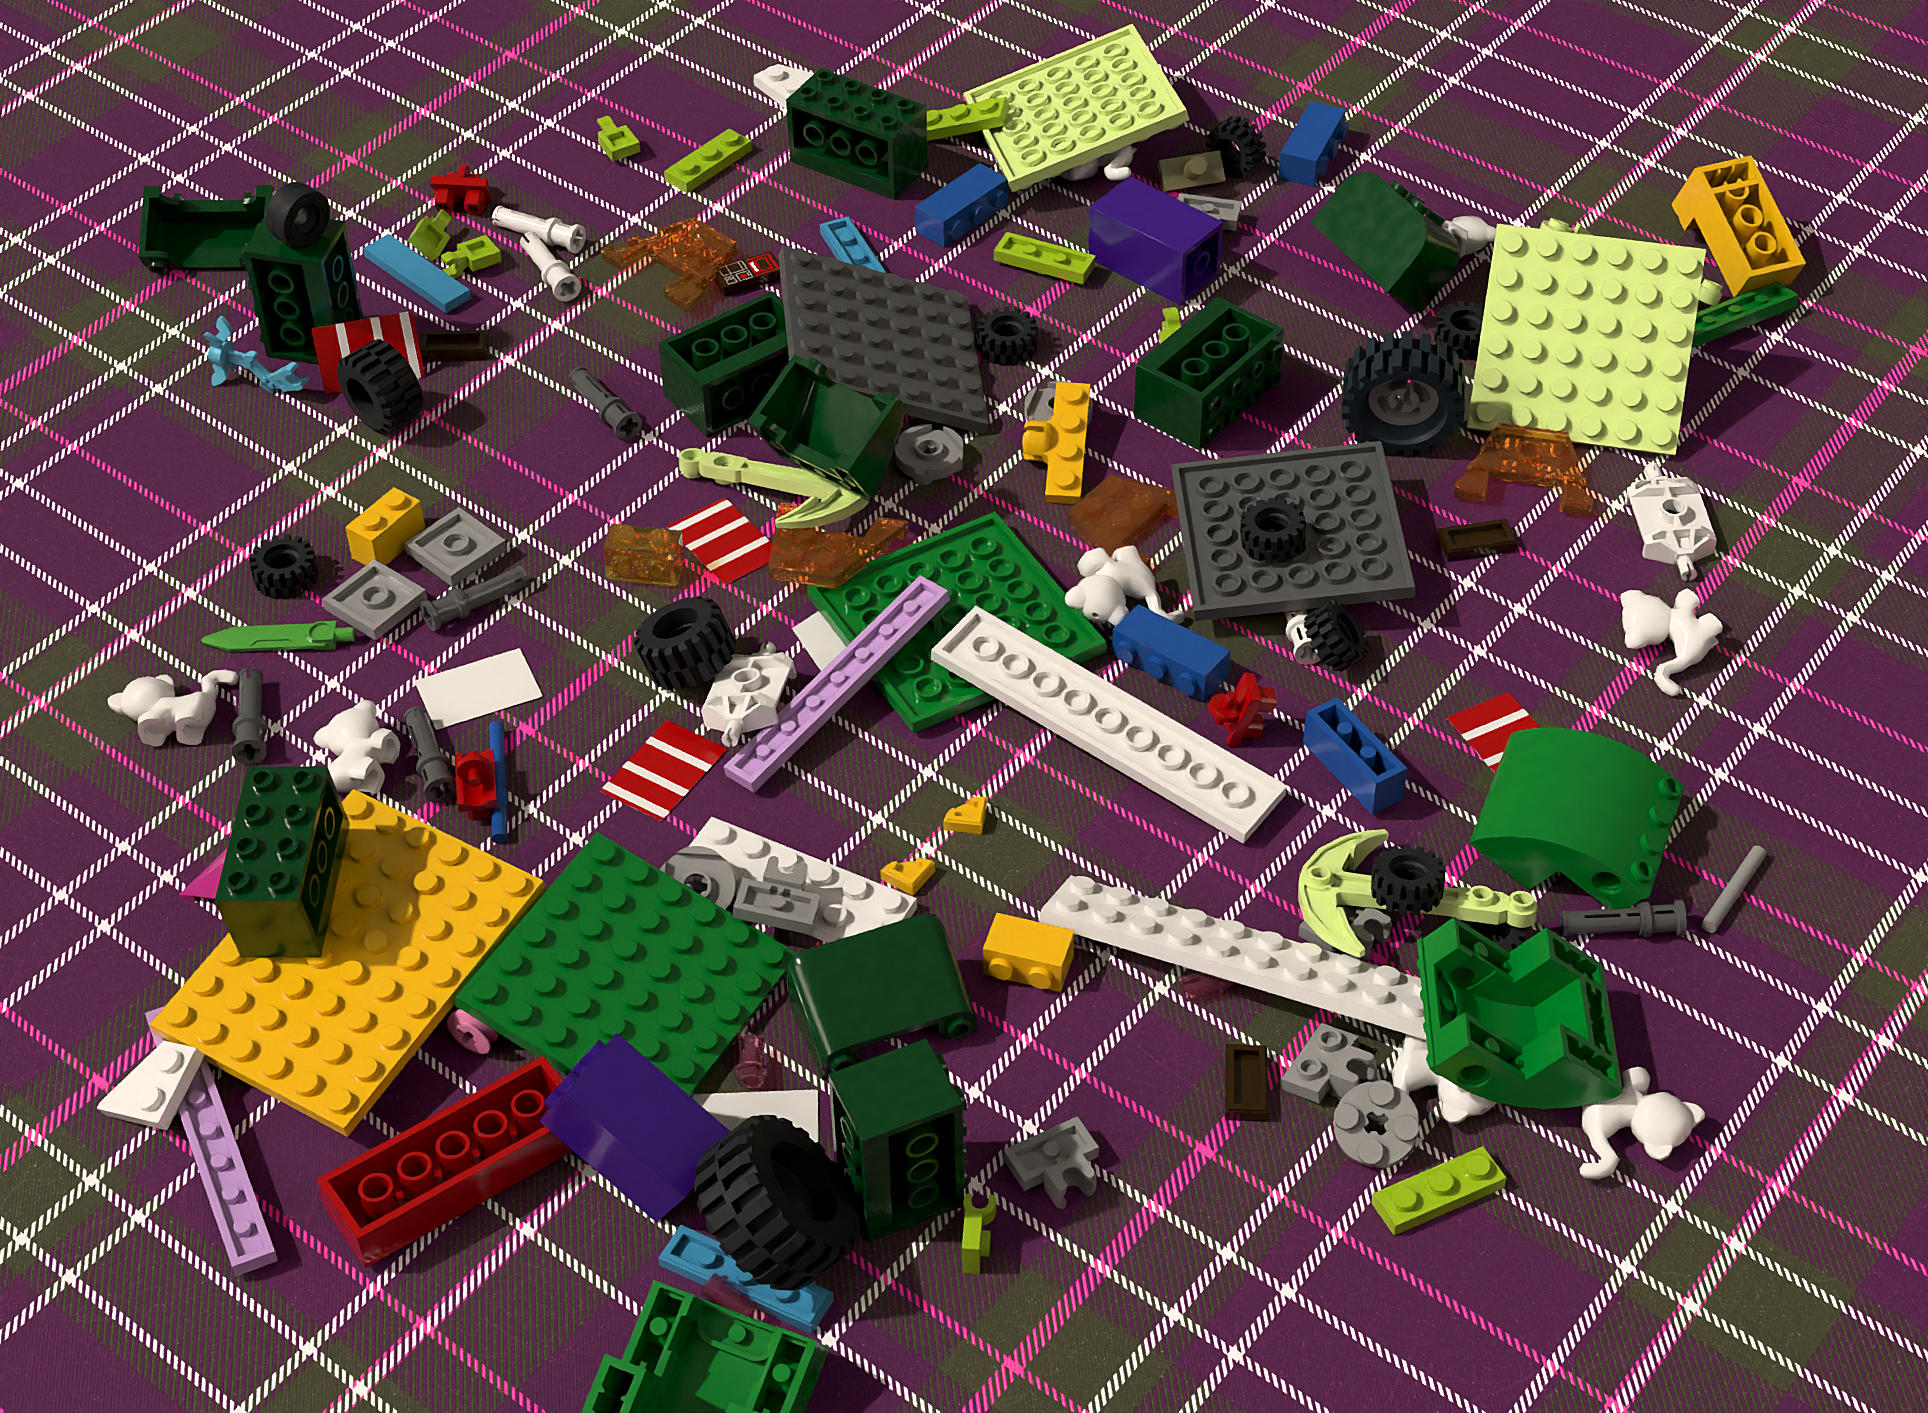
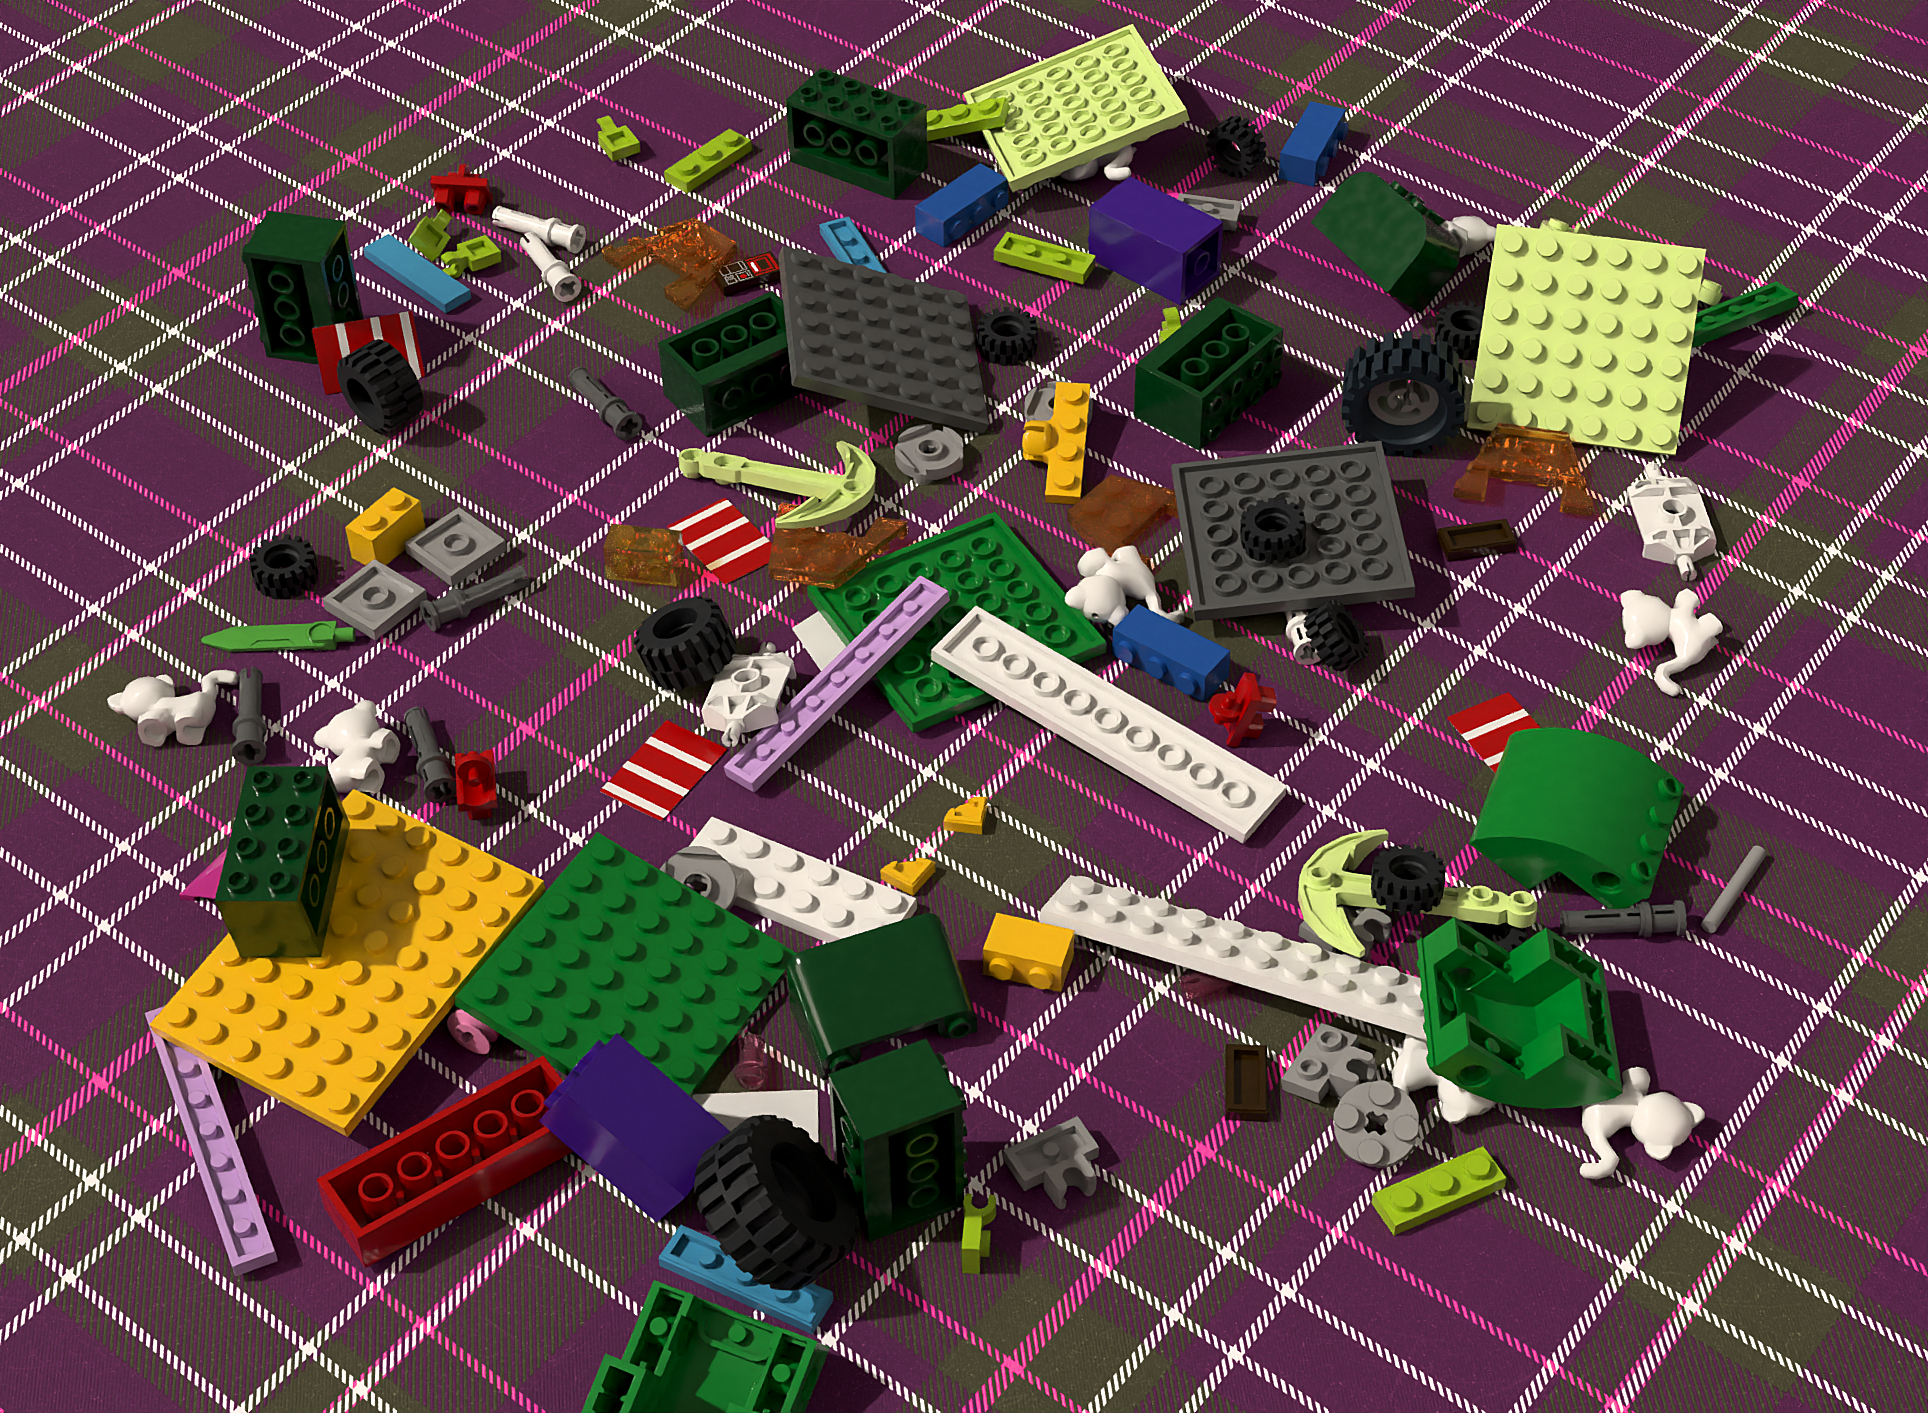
white wing [97,1041,205,1130] -> none
dark green windscreen [138,185,276,274] -> none
medium azure piece [203,316,309,394] -> none
black tyre [266,182,330,248] -> none
white sticker [414,648,543,730] -> none
dark brown tile [419,330,489,362] -> none
blue bar [489,721,508,844] -> none
clear pink pin [700,1273,759,1317] -> none
light grey plate [732,856,821,935] -> none
dark green windscreen [747,354,906,502] -> none
white wing [754,64,814,110] -> none
olive tile [1157,150,1226,193] -> none
blue brick [1303,697,1407,815] -> none
yellow hinge [1671,155,1806,298] -> none

